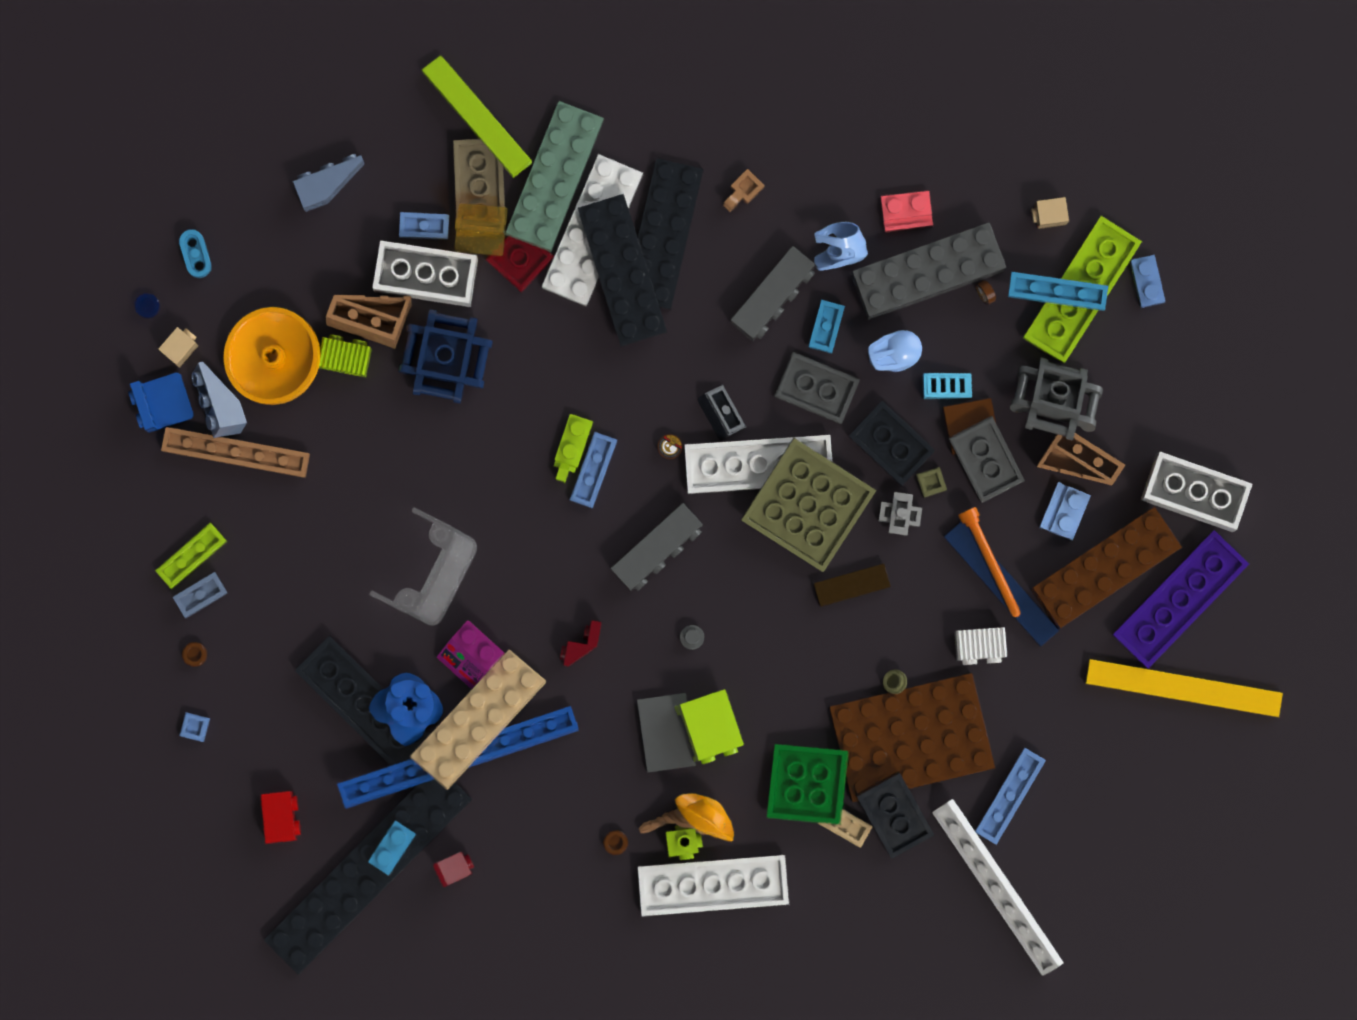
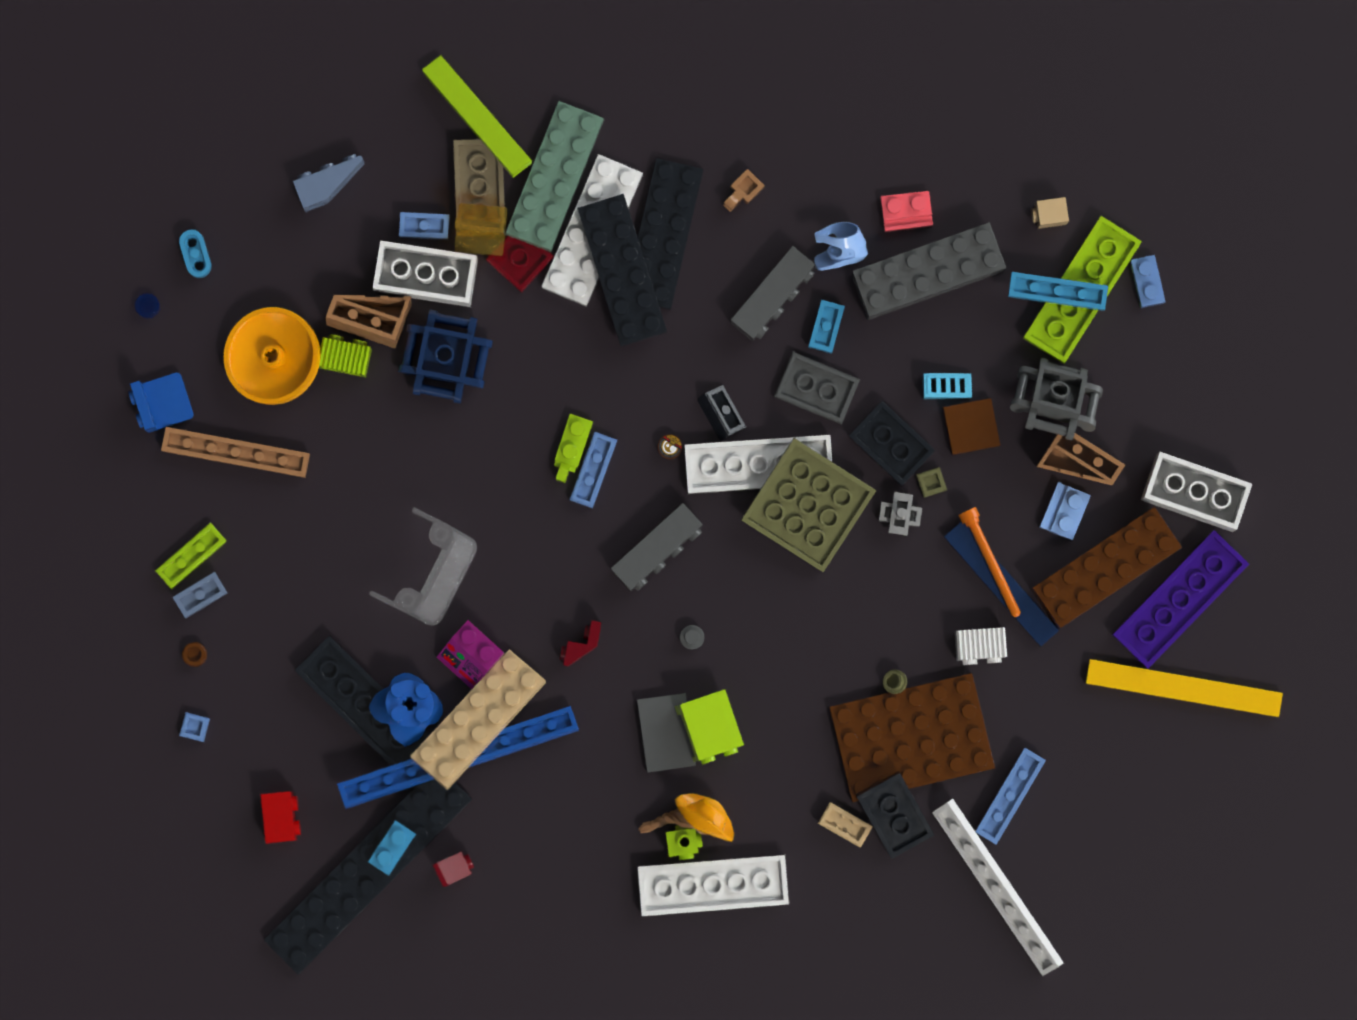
tan brick [158,327,198,368] -> none
slope [191,362,247,438] -> none
reddish brown tile [603,831,628,855] -> none
green plate [767,744,849,825] -> none
dark brown tile [814,564,891,607] -> none
light blue helmet [868,330,922,372] -> none
dark grey tile [948,416,1025,503] -> none
reddish brown tile [975,280,996,305] -> none

